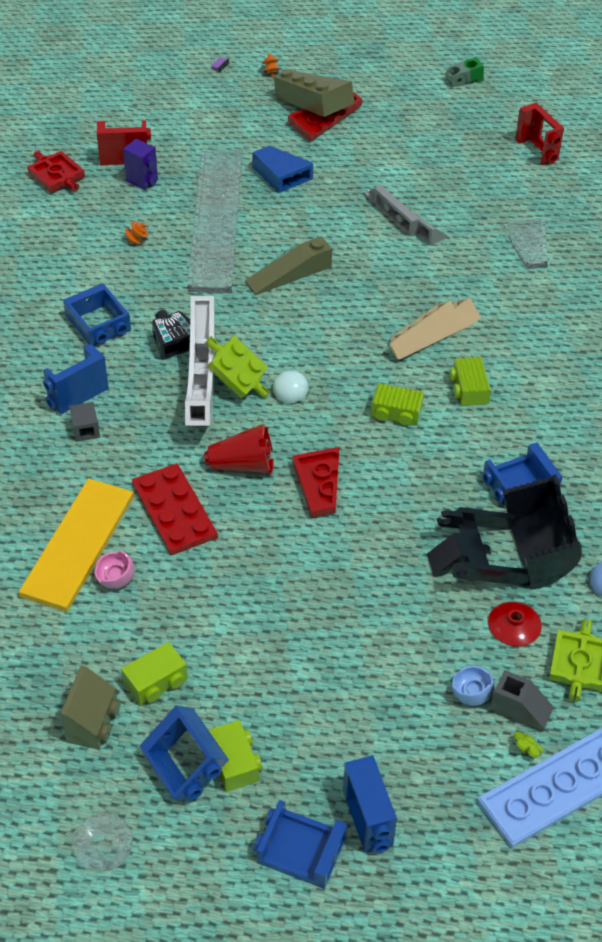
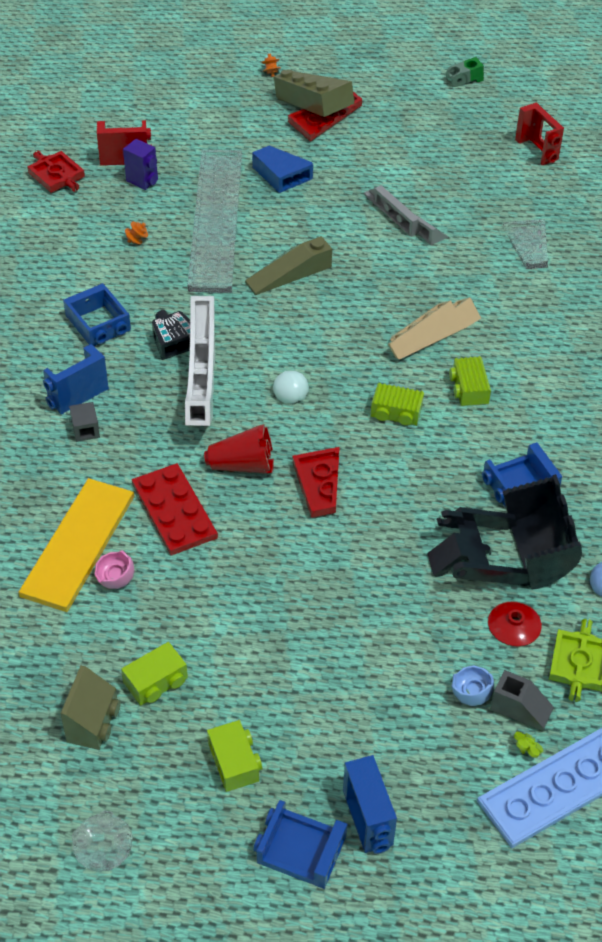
blue window [139,705,229,801] -> none
lime plate [205,335,270,399] -> none
piece [212,57,229,72] -> none

